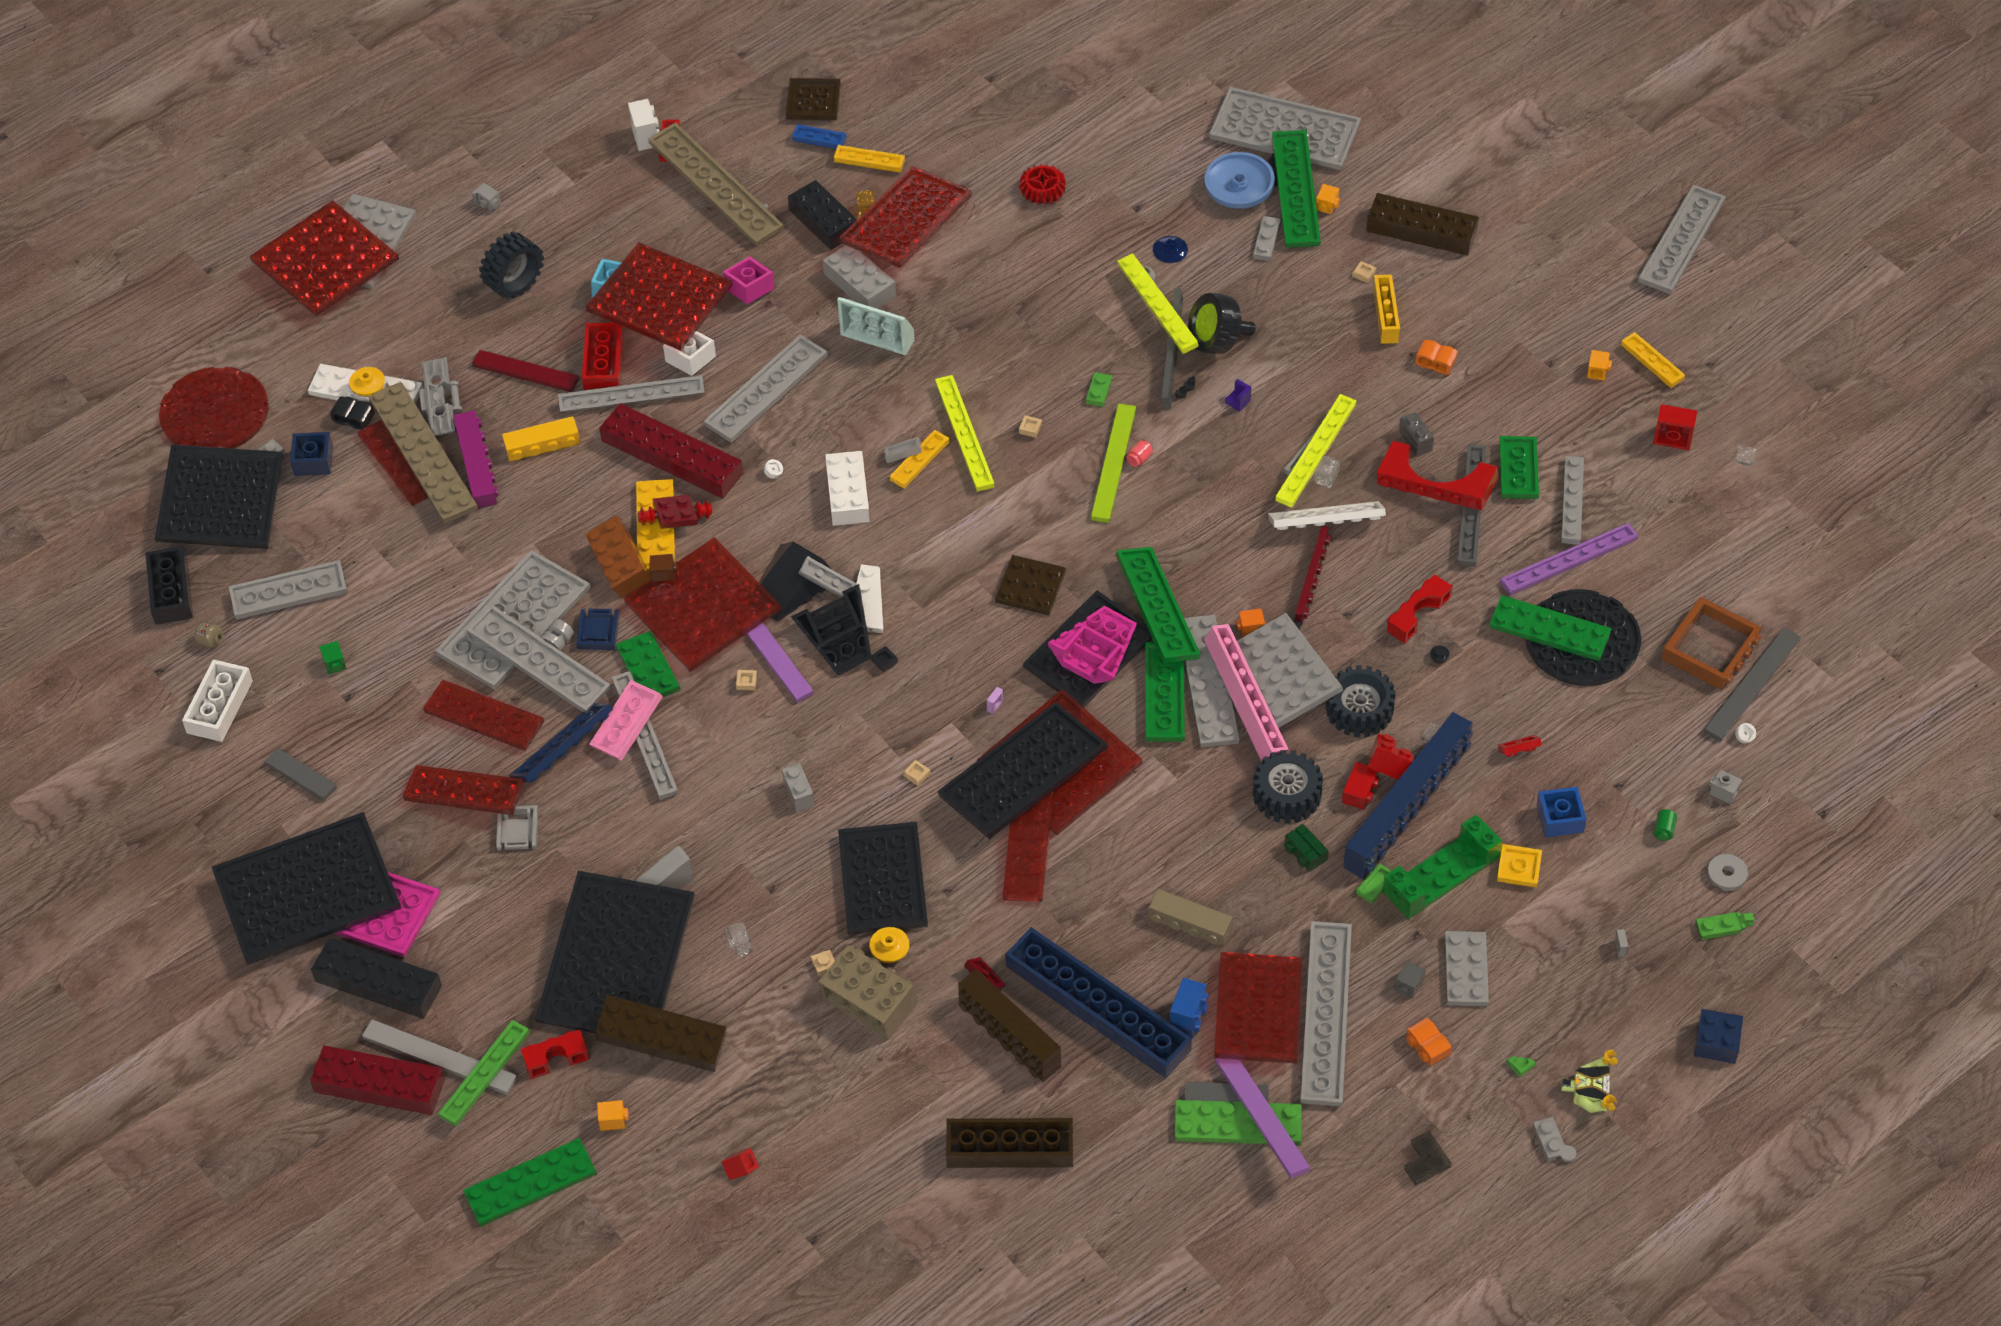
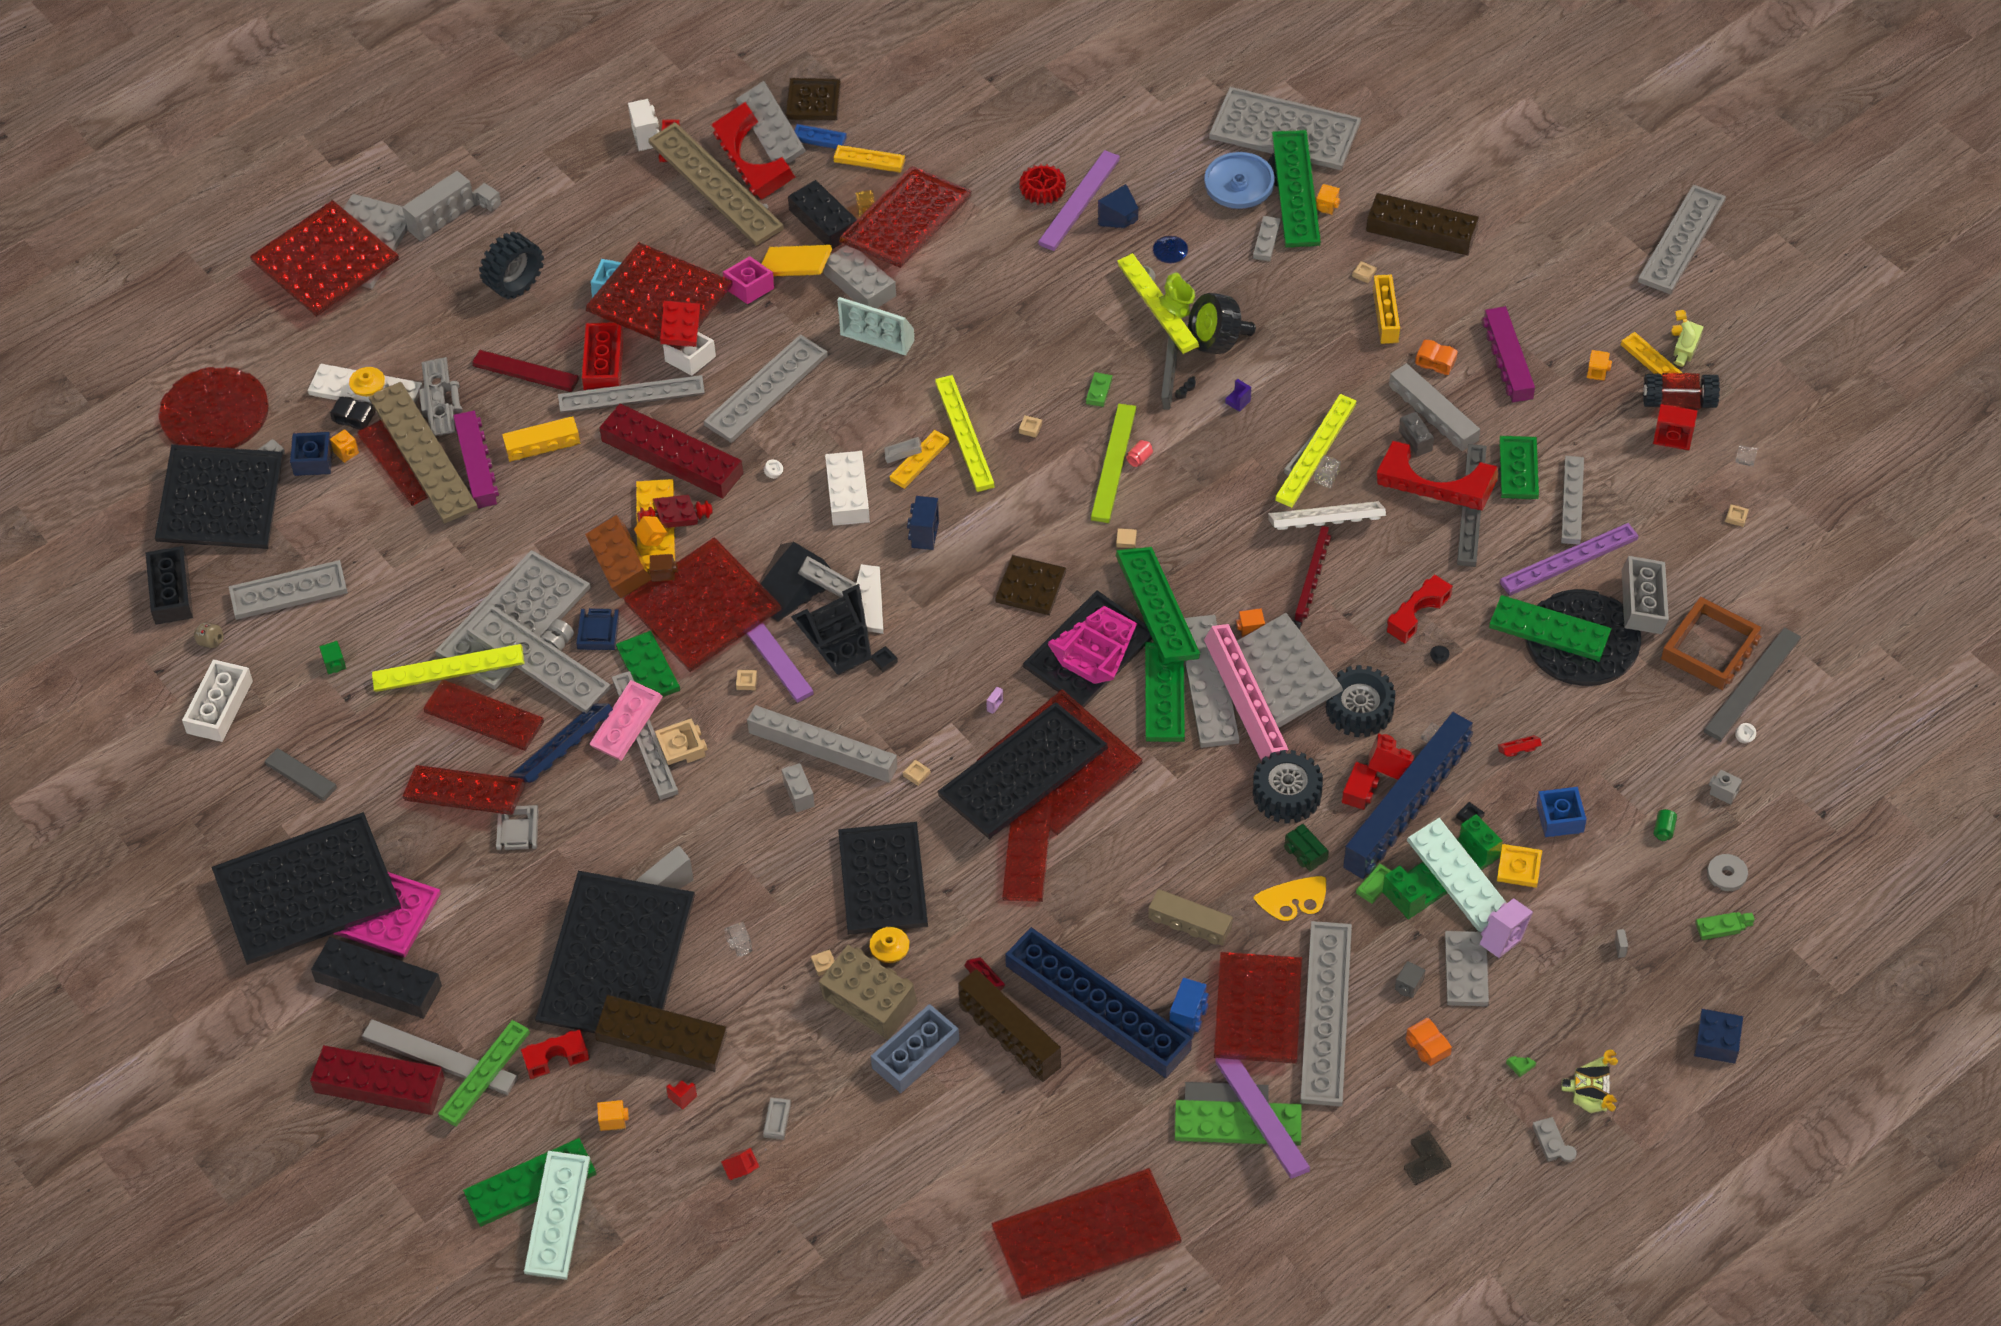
dark brown brick [946,1118,1073,1168] -> none
none -> light orange brick [330,429,359,463]
none -> neon yellow plate [372,644,525,692]
none -> light grey brick [402,171,475,242]
none -> light aqua plate [524,1151,590,1280]
none -> light orange brick [634,516,667,546]
none -> tan plate [655,718,708,765]
none -> red plate [660,301,700,347]
none -> red panel [666,1080,697,1110]
none -> red arch [711,102,796,200]
none -> light grey plate [736,81,807,164]
none -> light grey brick [747,705,898,783]
none -> yellow tile [762,245,832,276]
none -> light grey tile [763,1097,791,1140]
none -> sand blue brick [871,1004,959,1093]
none -> dark blue brick [907,496,939,550]
none -> clear red plate [991,1168,1182,1300]
none -> medium lavender tile [1039,150,1120,251]
none -> dark blue slope [1098,184,1139,228]
none -> tan tile [1116,528,1137,548]
none -> lime piece [1159,272,1195,318]
none -> yellow piece [1253,876,1326,921]
none -> light grey brick [1389,363,1480,451]
none -> light aqua plate [1407,818,1506,932]
none -> black tile [1456,802,1485,823]
none -> lavender brick [1480,898,1533,958]
none -> magenta brick [1482,306,1535,402]
none -> light grey brick [1621,556,1669,634]
none -> plate [1643,373,1720,410]
none -> yellowish green torso [1671,310,1704,367]
none -> tan tile [1725,504,1749,527]

